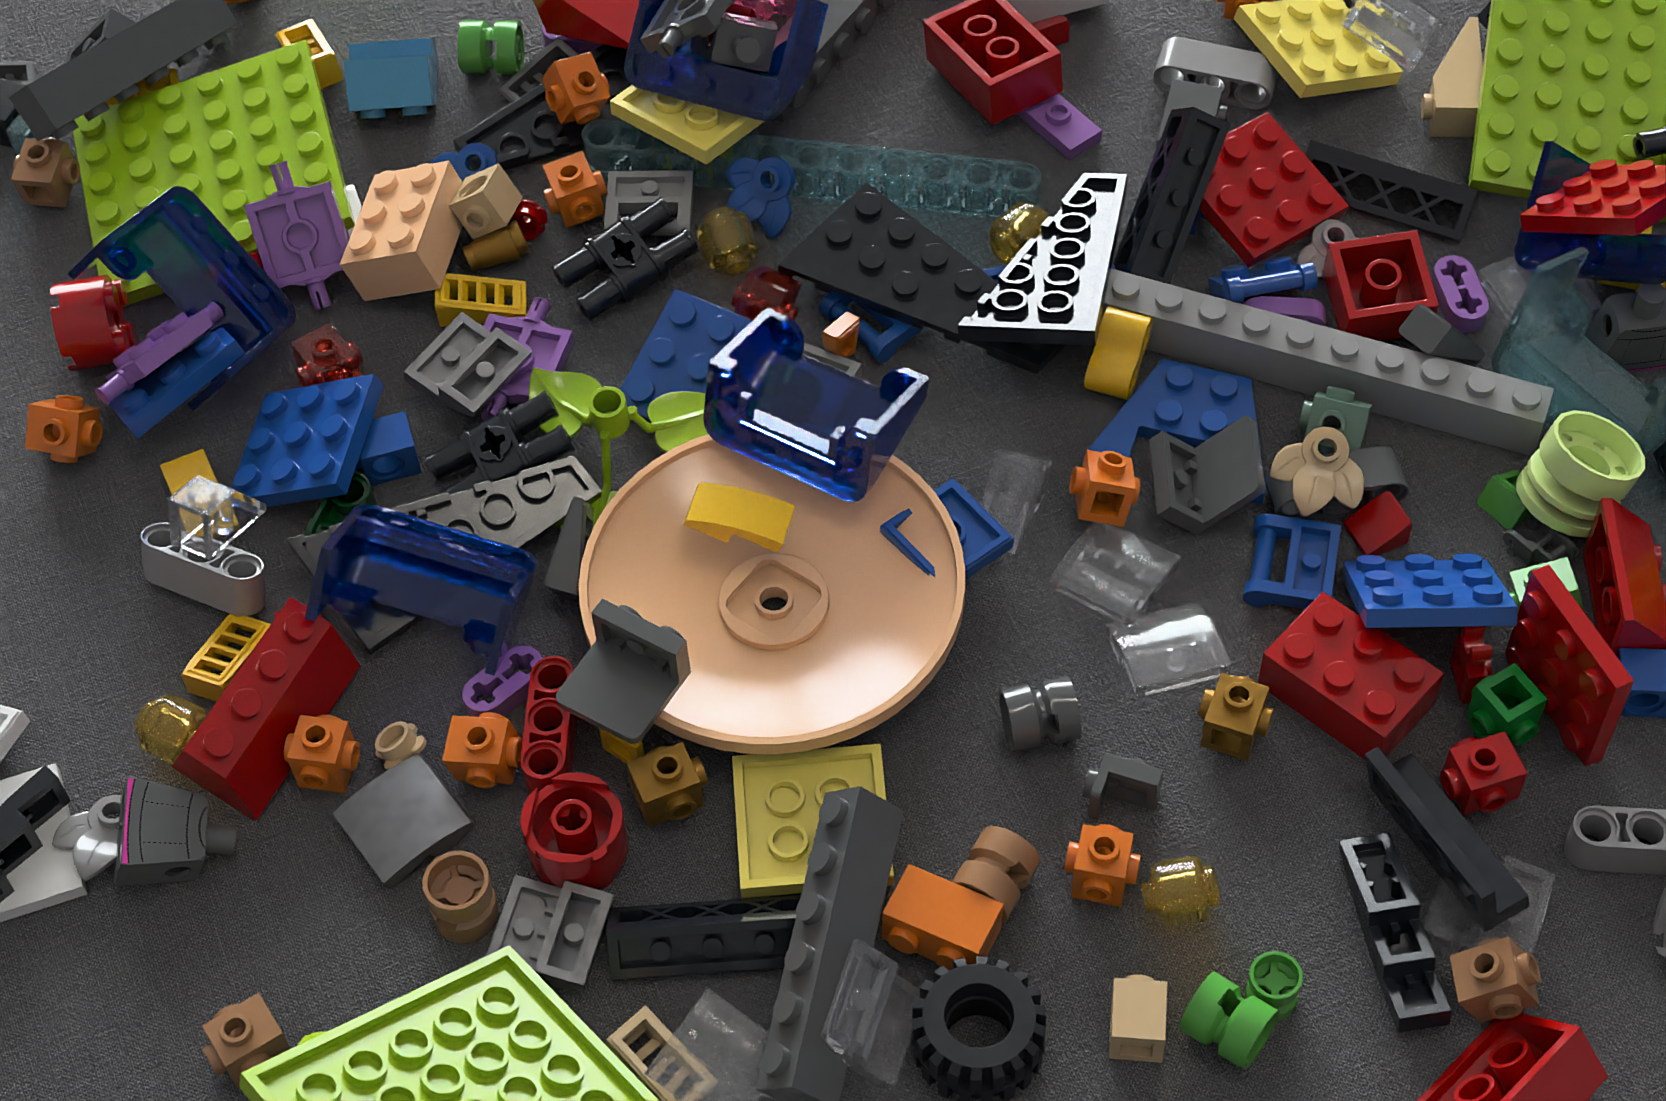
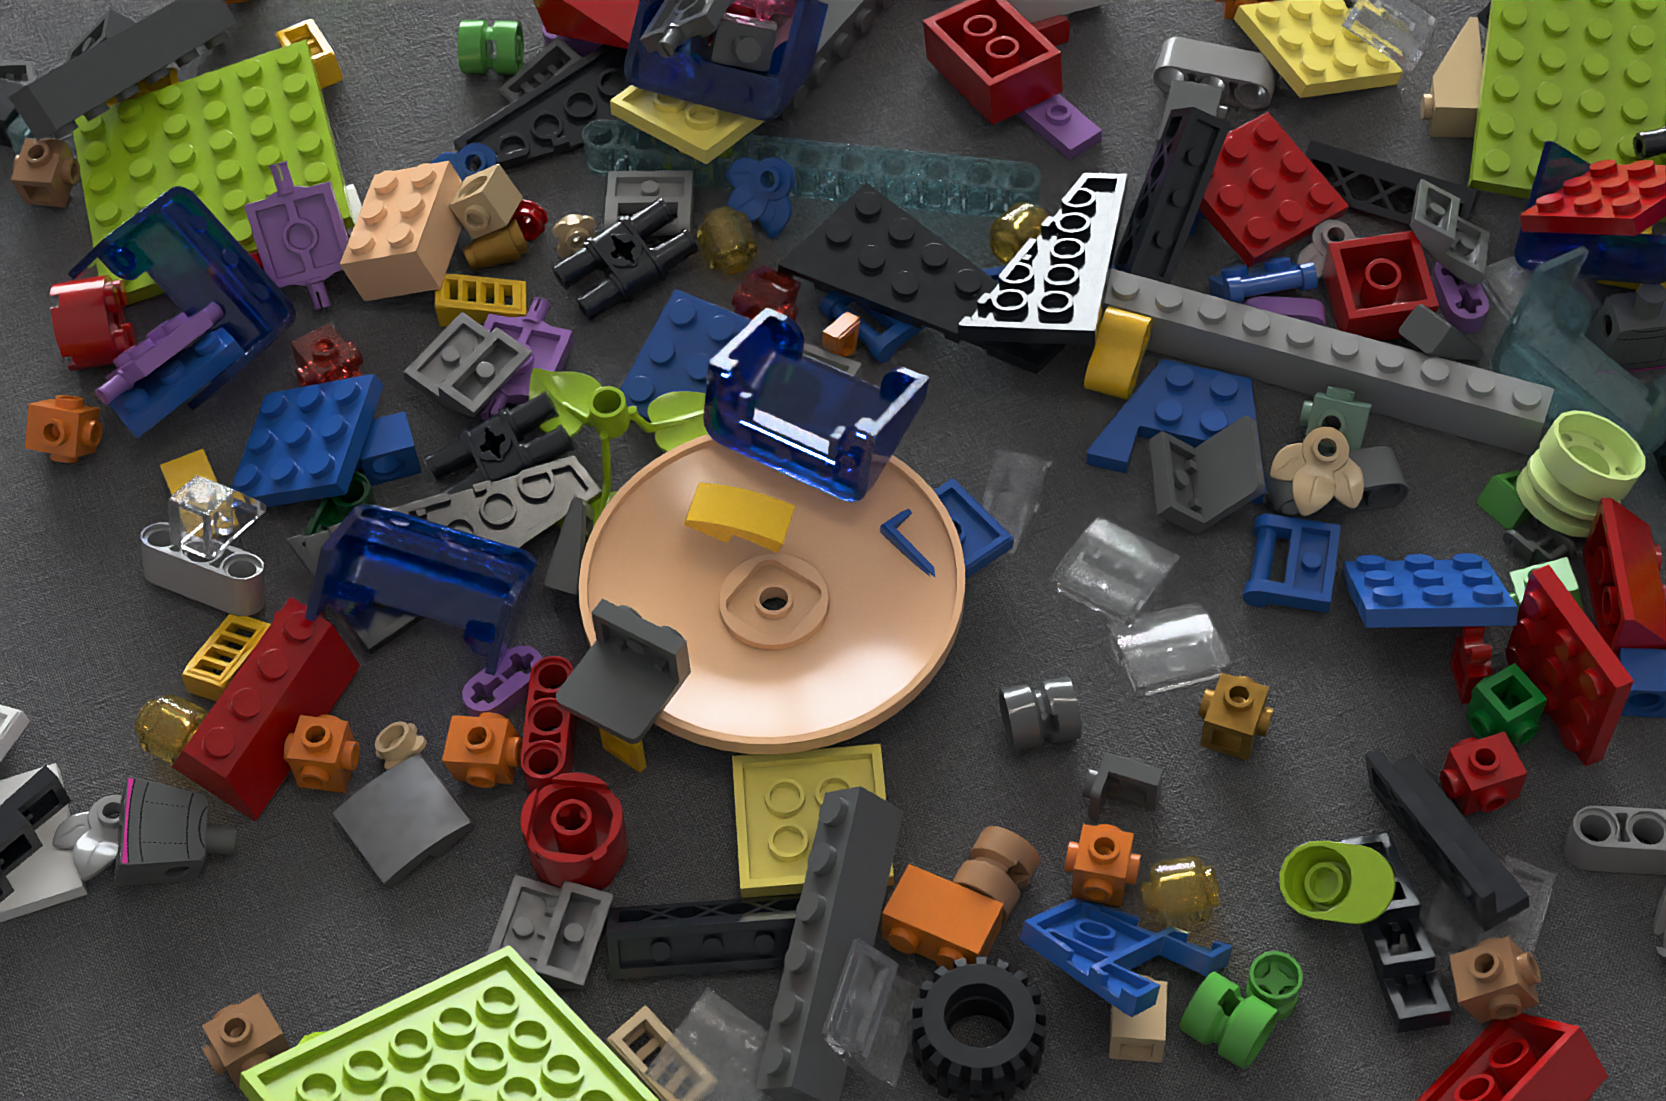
dark azure piece [344,38,438,119] -> none
medium nougat wheel [422,850,499,943] -> none
orange brick [541,52,611,124] -> none
orange brick [542,151,608,228] -> none
pearl gold brick [626,742,708,828] -> none
orange brick [1069,449,1140,527] -> none
red brick [1258,591,1444,760] -> none
red slope [1343,491,1412,555] -> none
none -> tan plate [553,214,596,258]
none -> blue wing [1020,897,1233,1017]
none -> lime cap [1279,841,1395,925]
none -> flat silver slope [1410,179,1490,287]

